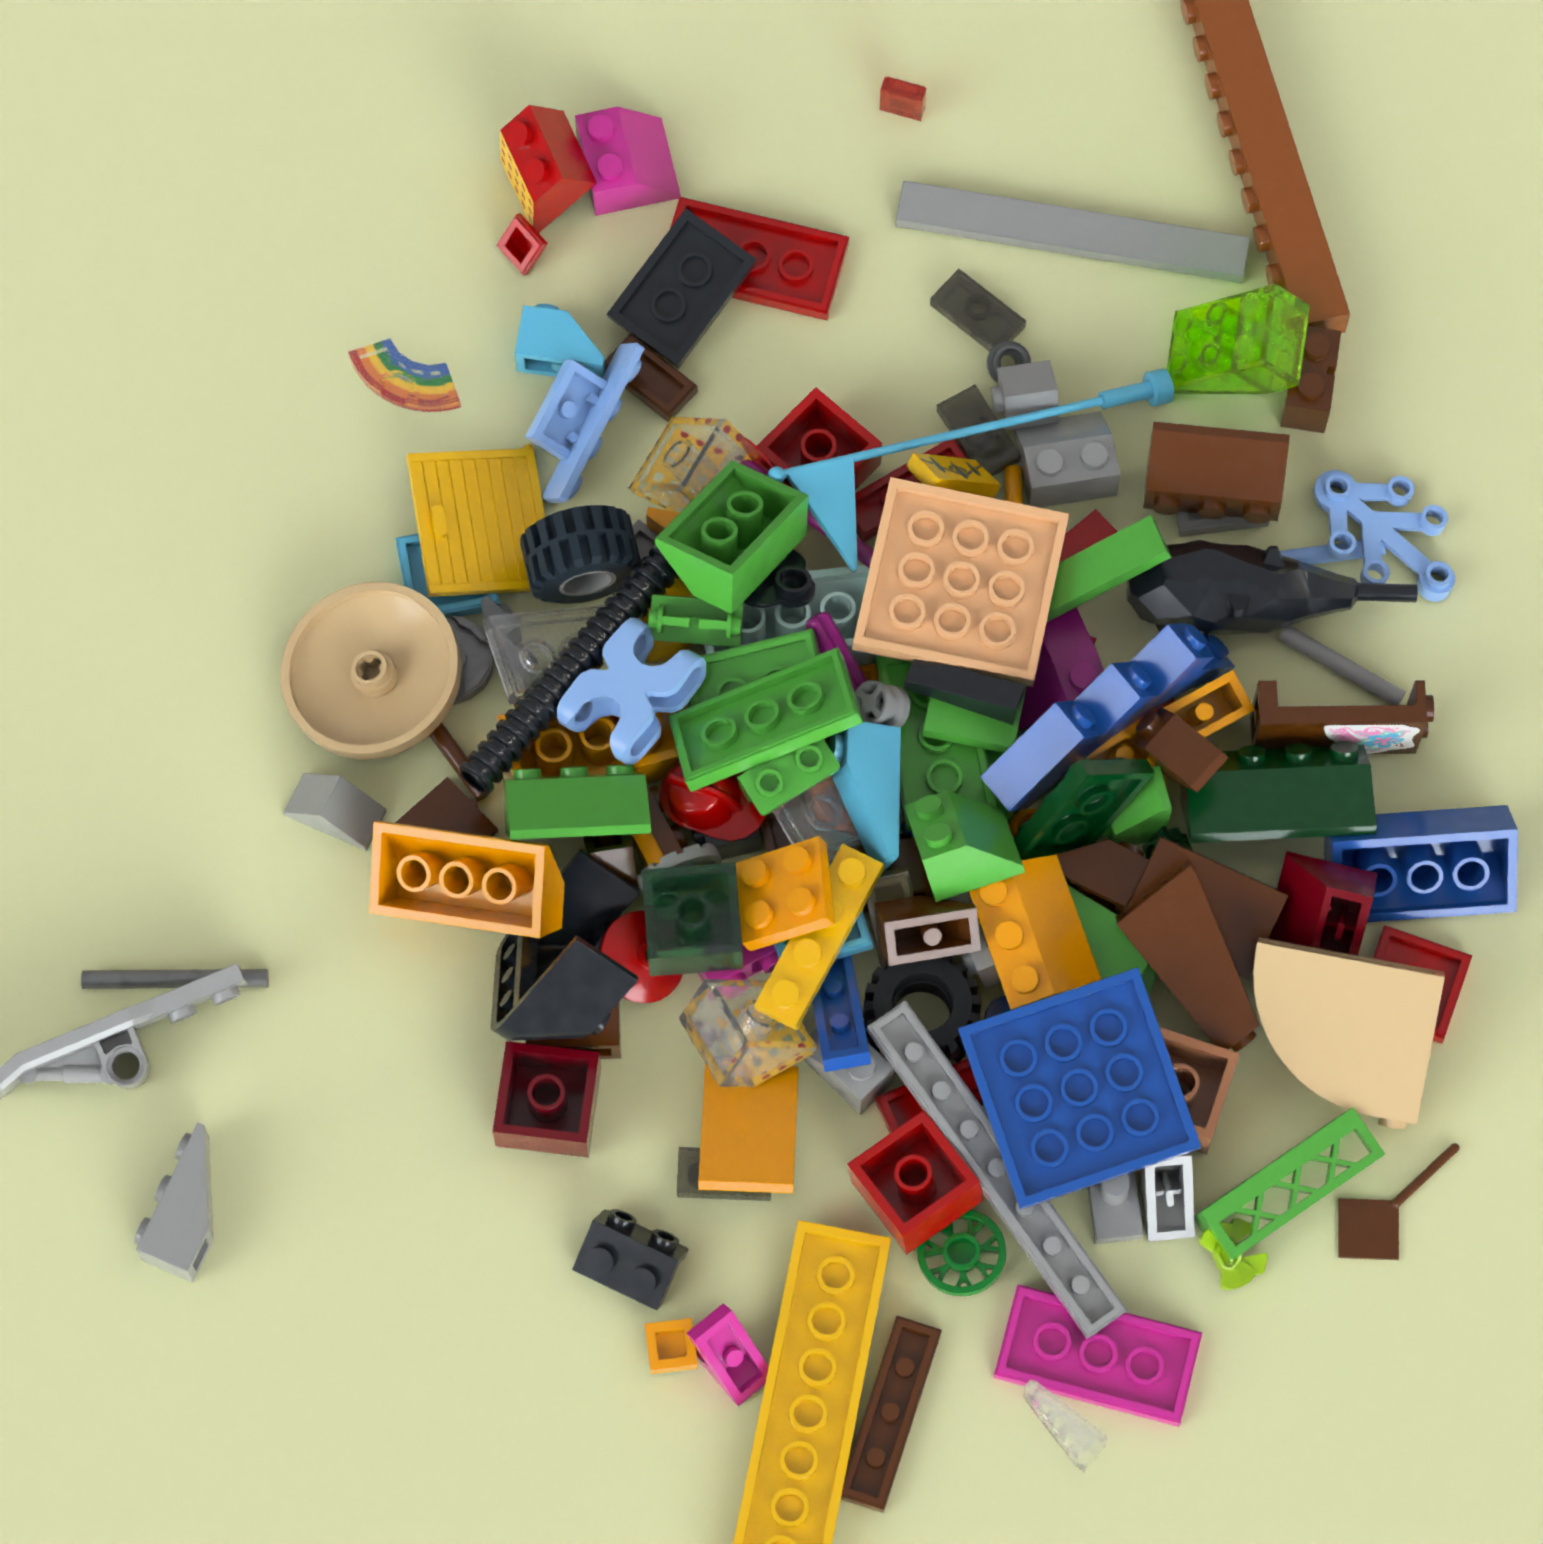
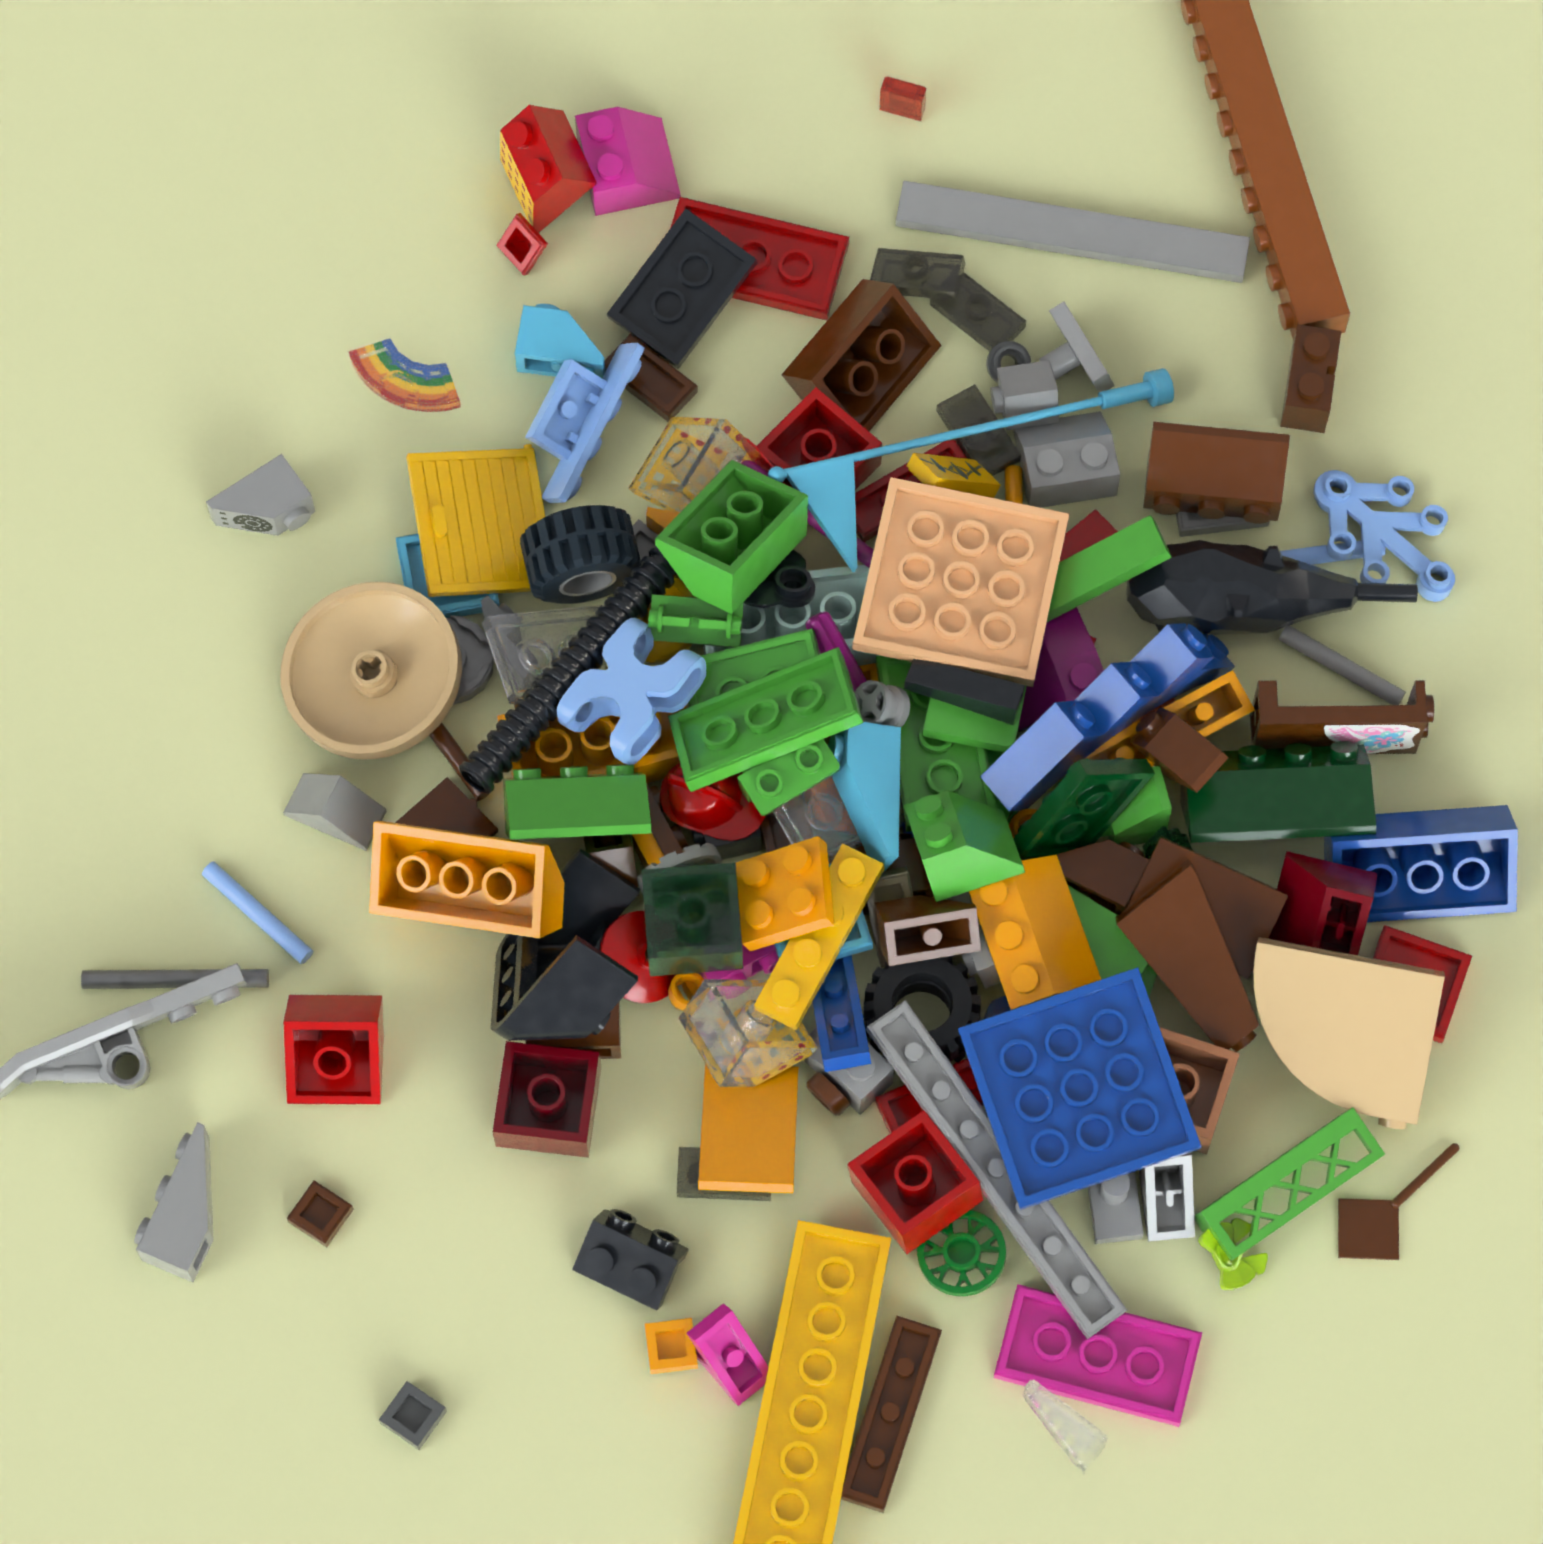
clear neon green slope [1167,284,1310,395] -> none
none -> light blue bar [202,861,313,964]
none -> light grey slope [206,454,315,536]
none -> red slope [283,995,384,1105]
none -> reddish brown tile [287,1180,354,1248]
none -> dark grey tile [379,1381,447,1450]
none -> light orange hinge [668,971,707,1012]
none -> reddish brown slope [781,279,942,431]
none -> reddish brown tile [806,1071,851,1116]
none -> clear smoke plate [870,248,966,300]
none -> light grey tile [1039,302,1115,393]

